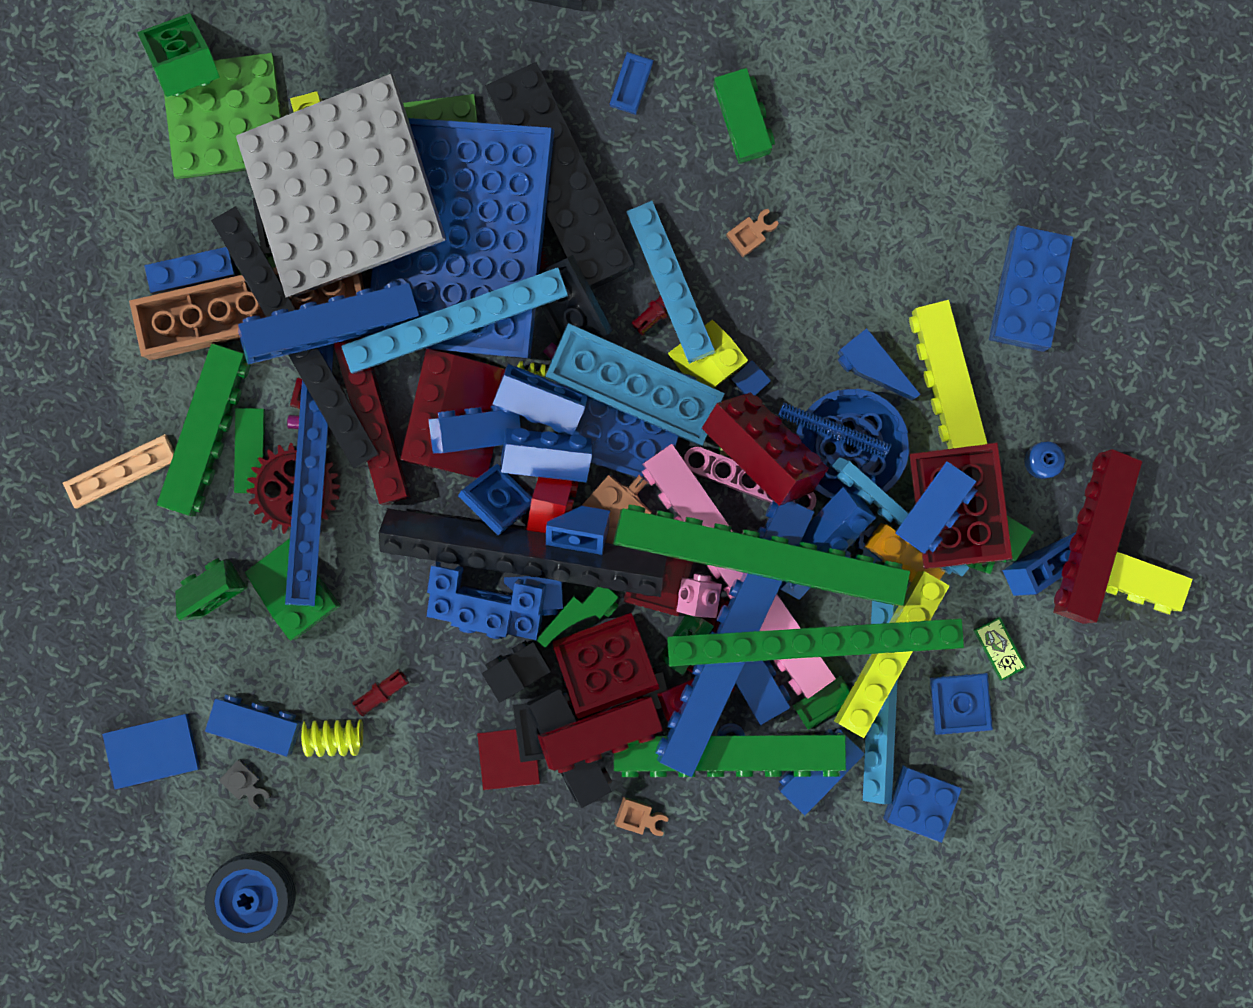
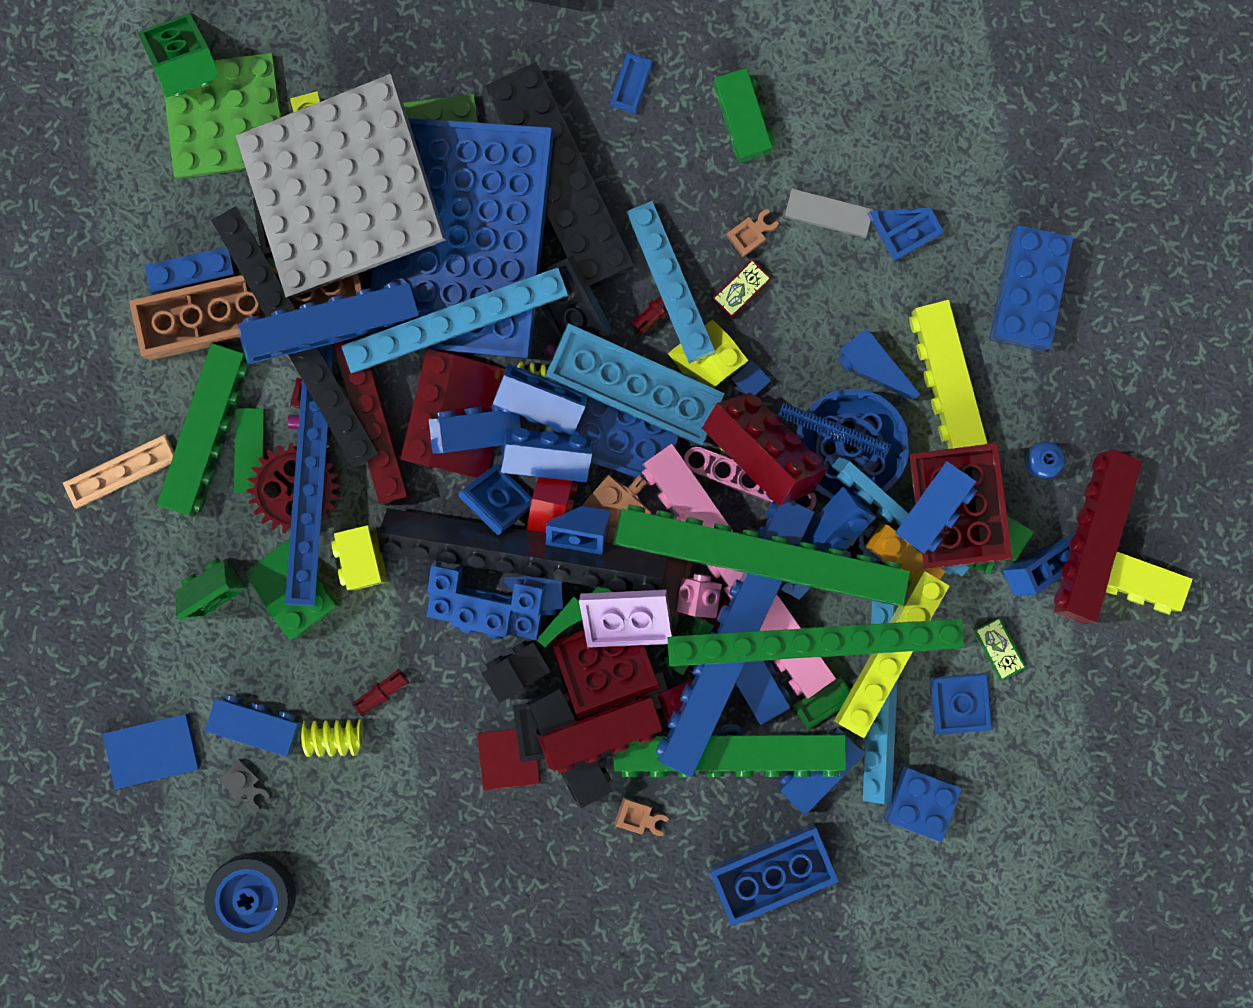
none -> neon yellow brick [331,525,388,590]
none -> lavender plate [579,590,673,647]
none -> blue brick [708,823,839,926]
none -> tile [712,259,772,319]
none -> light grey tile [784,189,873,238]
none -> blue wing [867,207,944,261]

